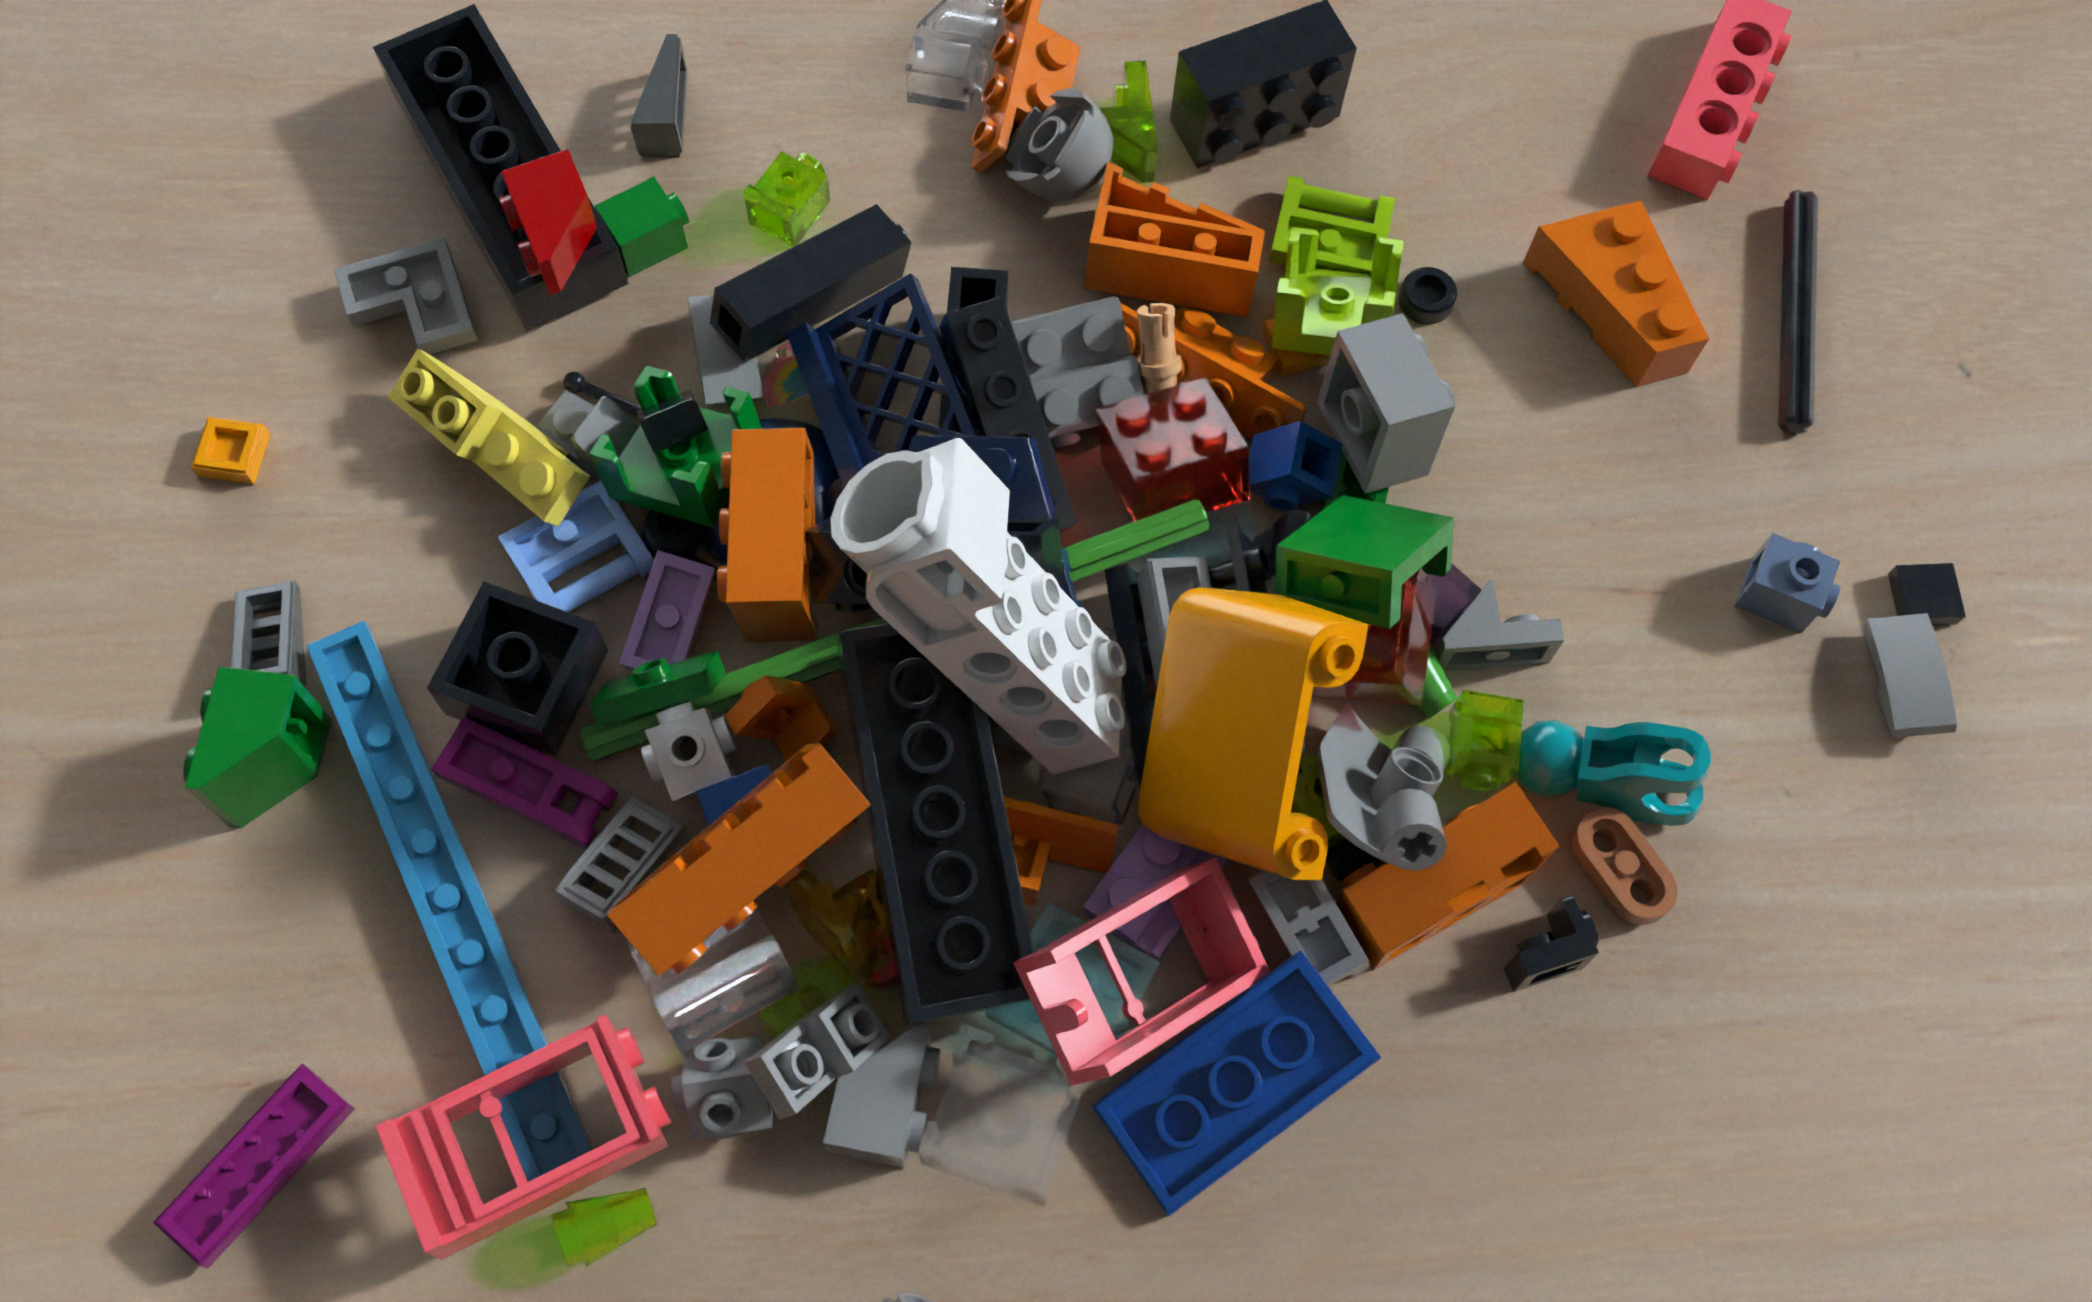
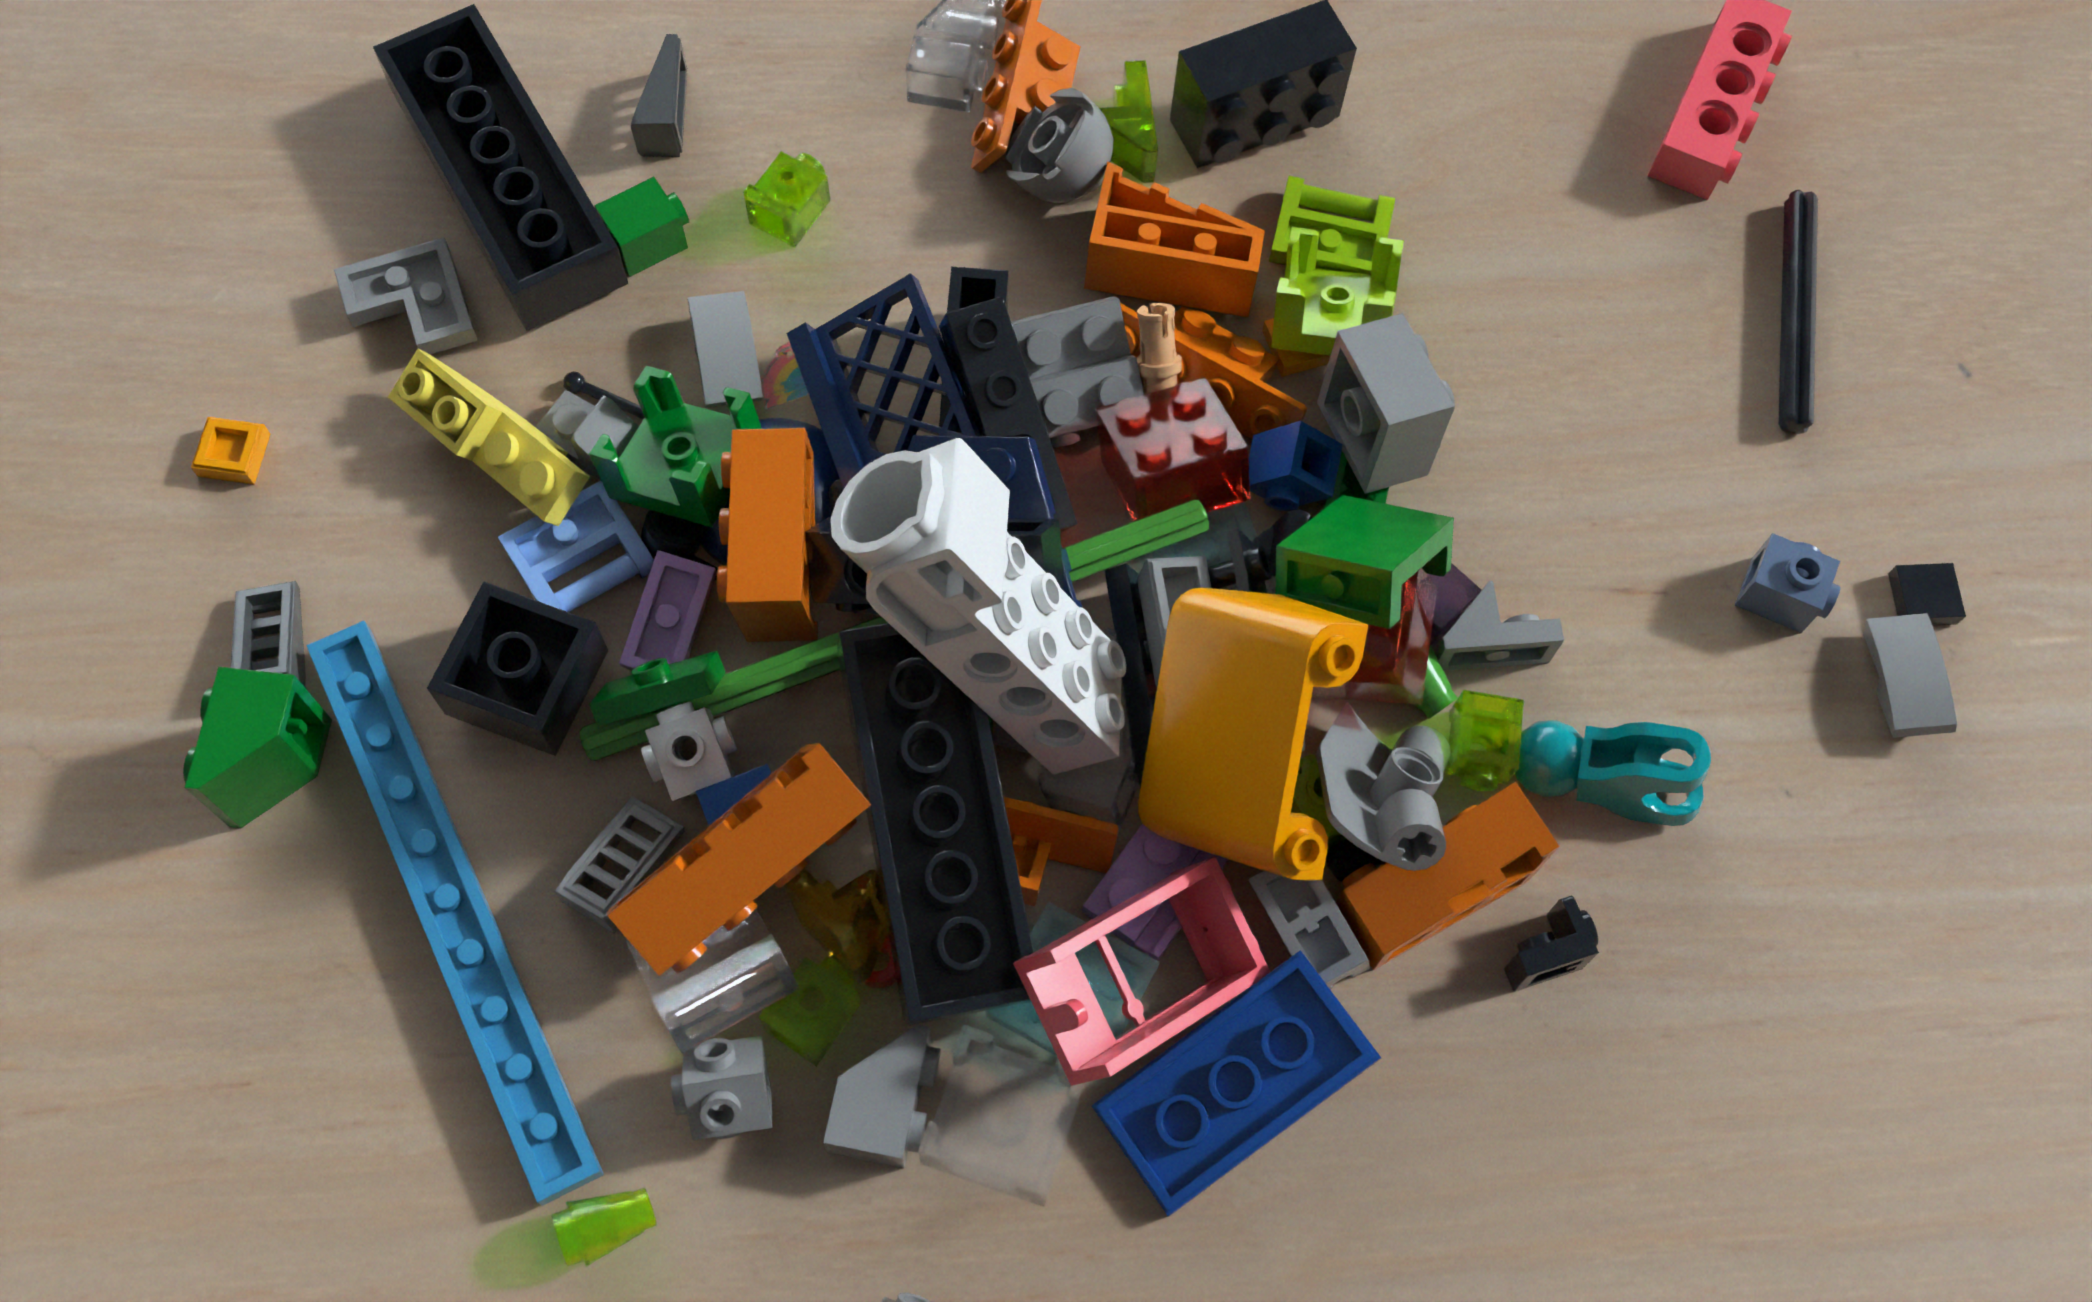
magenta plate [153,1064,355,1269] -> none
coral door [375,1014,672,1260] -> none
magenta plate [431,717,618,849] -> none
red slope [499,149,597,295] -> none
black slope [637,390,709,453] -> none
black brick [710,204,912,363] -> none
orange bracket [724,675,837,761] -> none
light grey slope [745,982,891,1120] -> none
black tile [1398,267,1457,325] -> none
orange wedge [1523,200,1709,387] -> none
nougat plate [1571,807,1678,925] -> none

